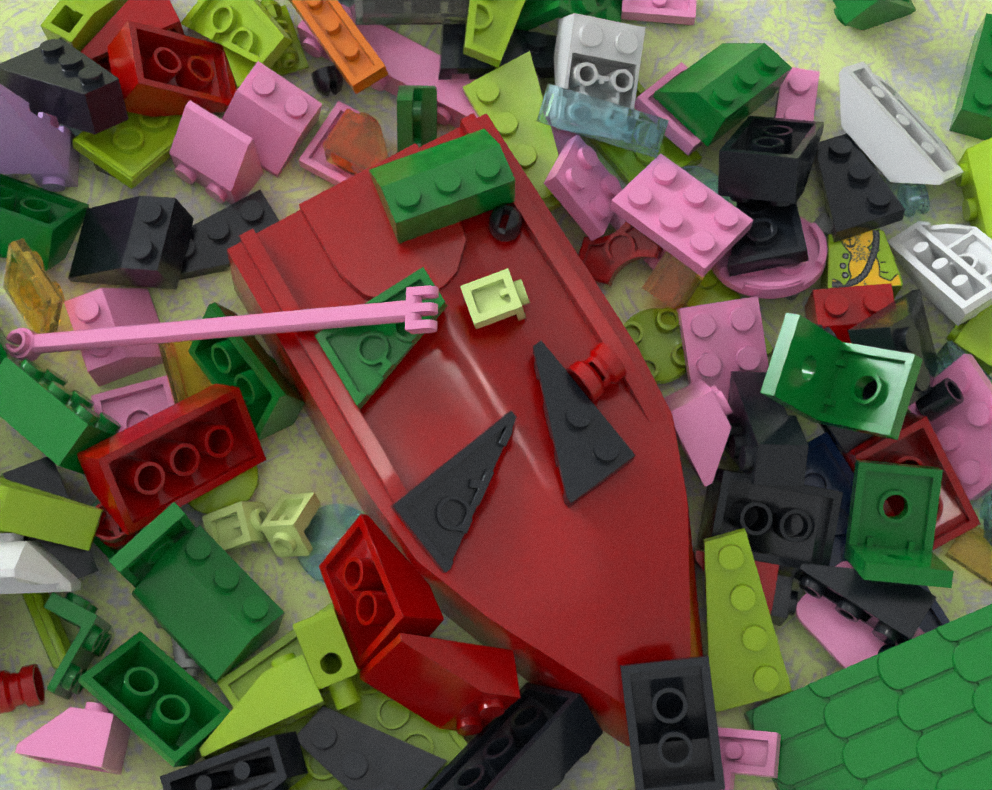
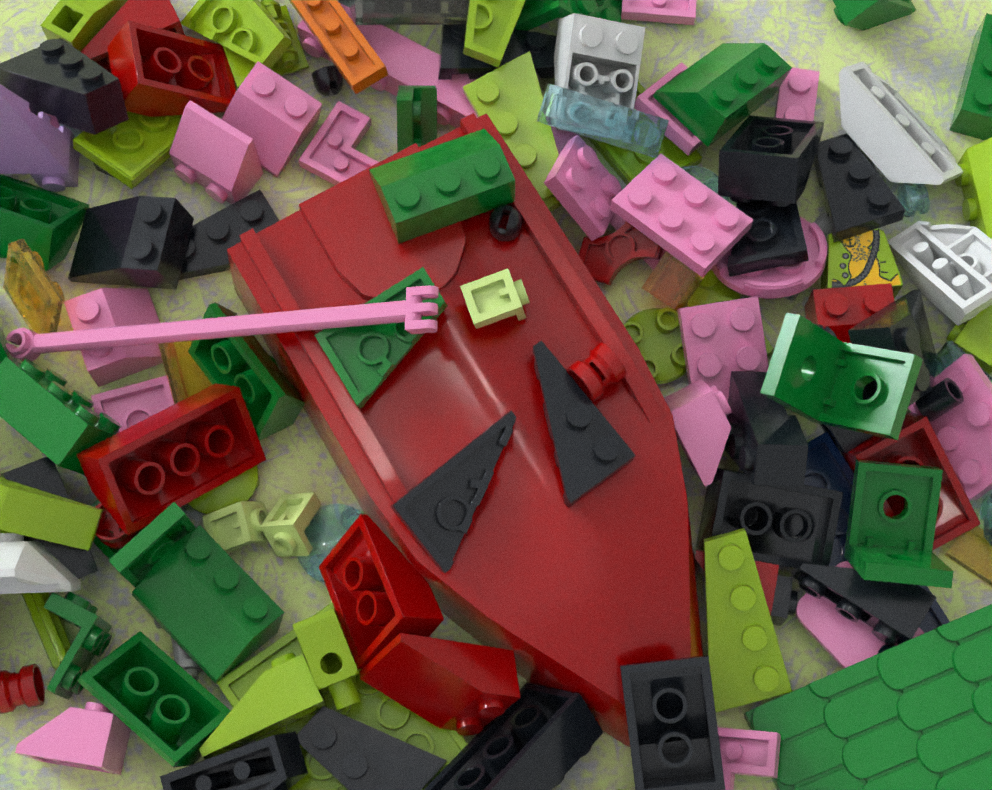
clear orange slope [323,108,389,176] -> none

